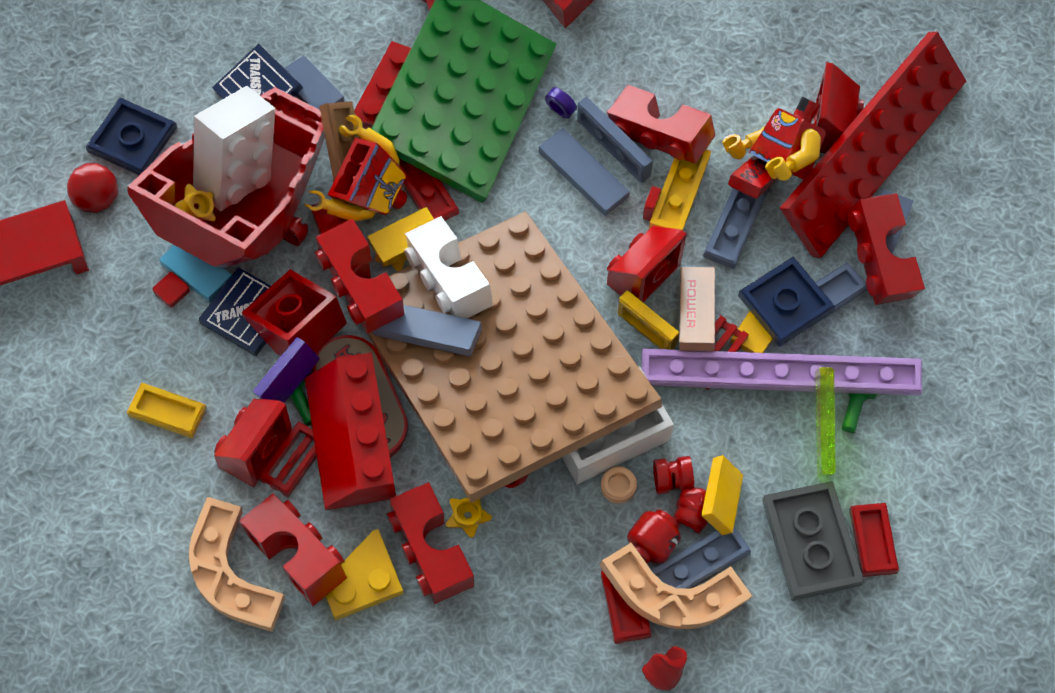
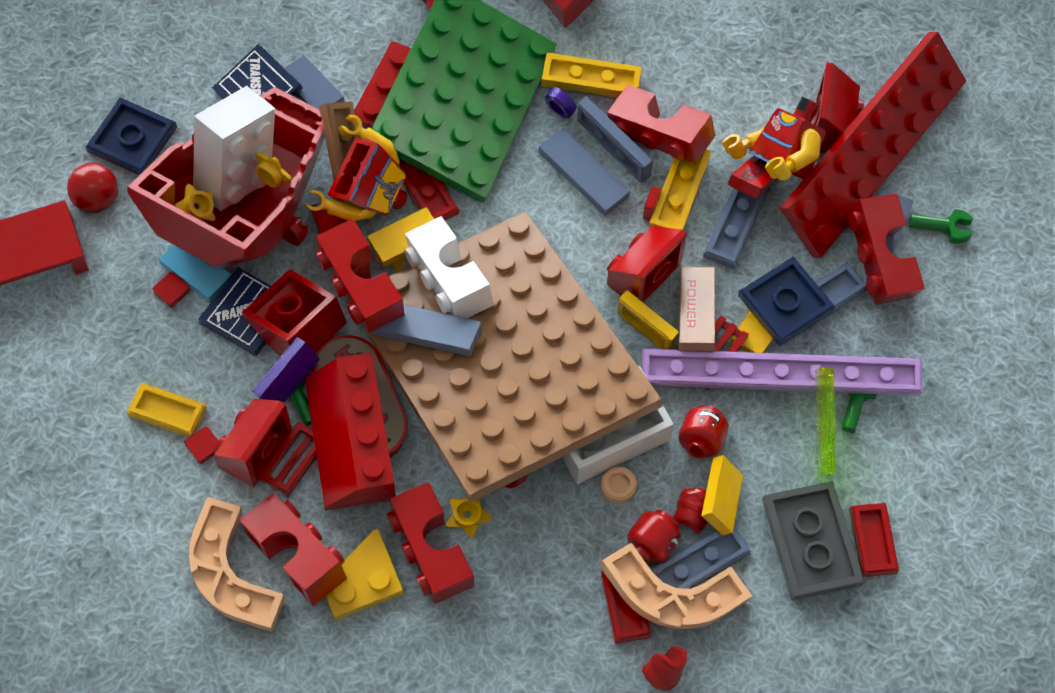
red wheel [653,456,694,495] -> none
none -> red piece [184,426,218,464]
none -> yellow plate [255,152,292,187]
none -> yellow plate [541,52,642,98]
none -> red head [678,405,729,458]
none -> green bar [909,209,974,244]

